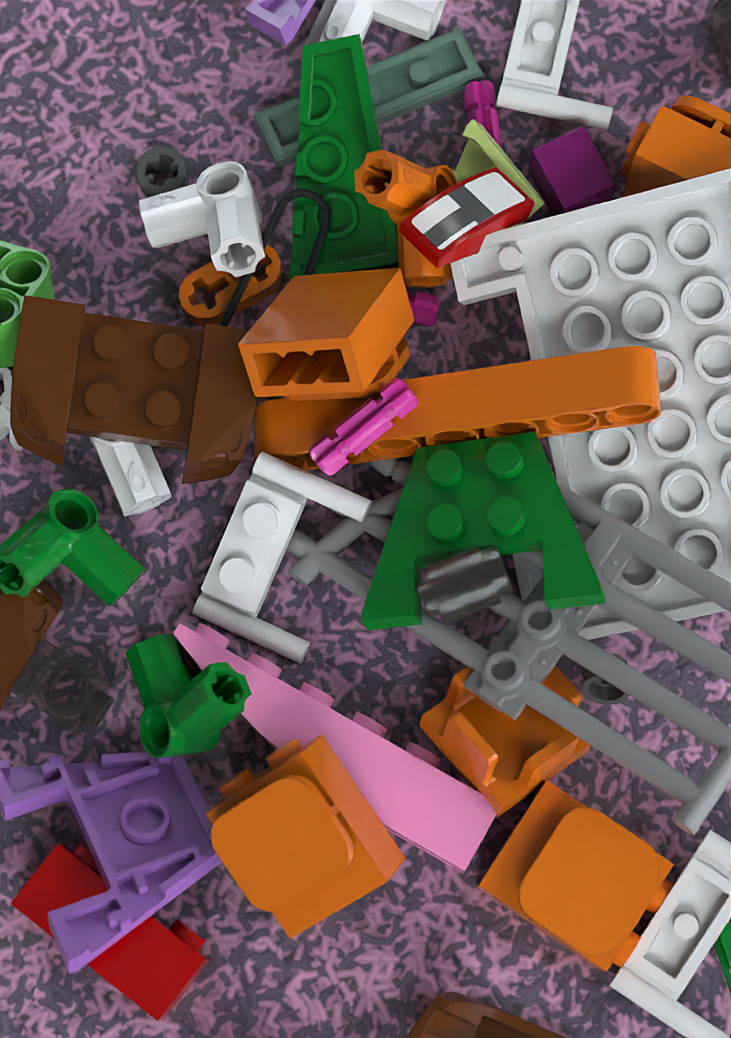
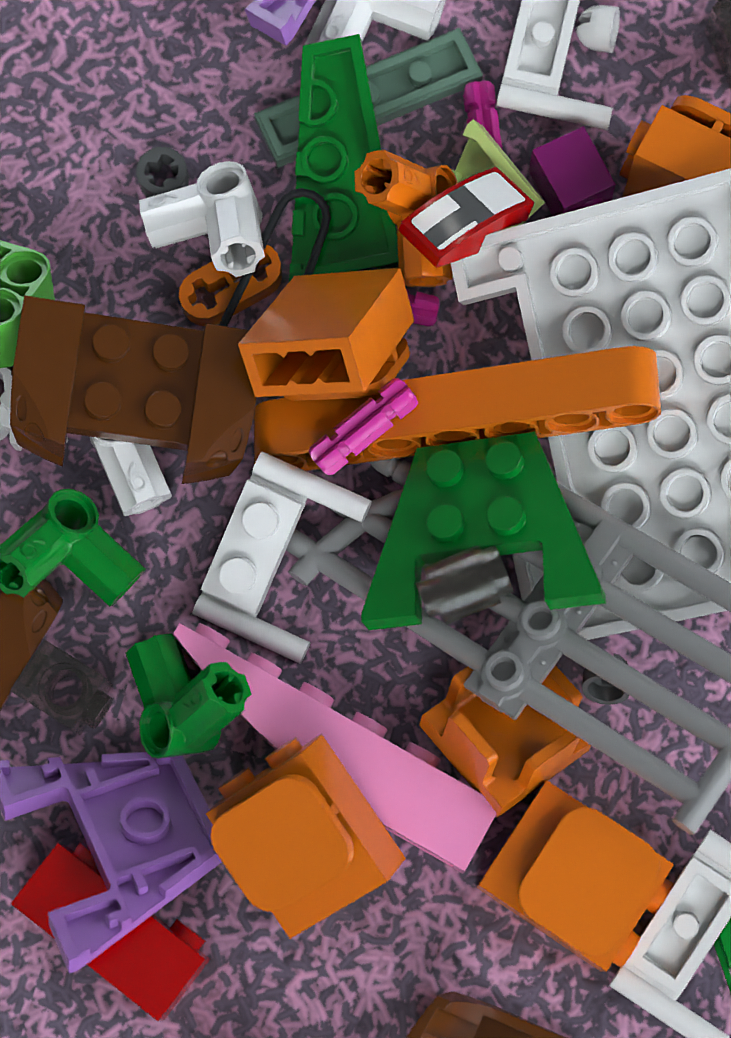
none -> white hinge [576,5,620,53]

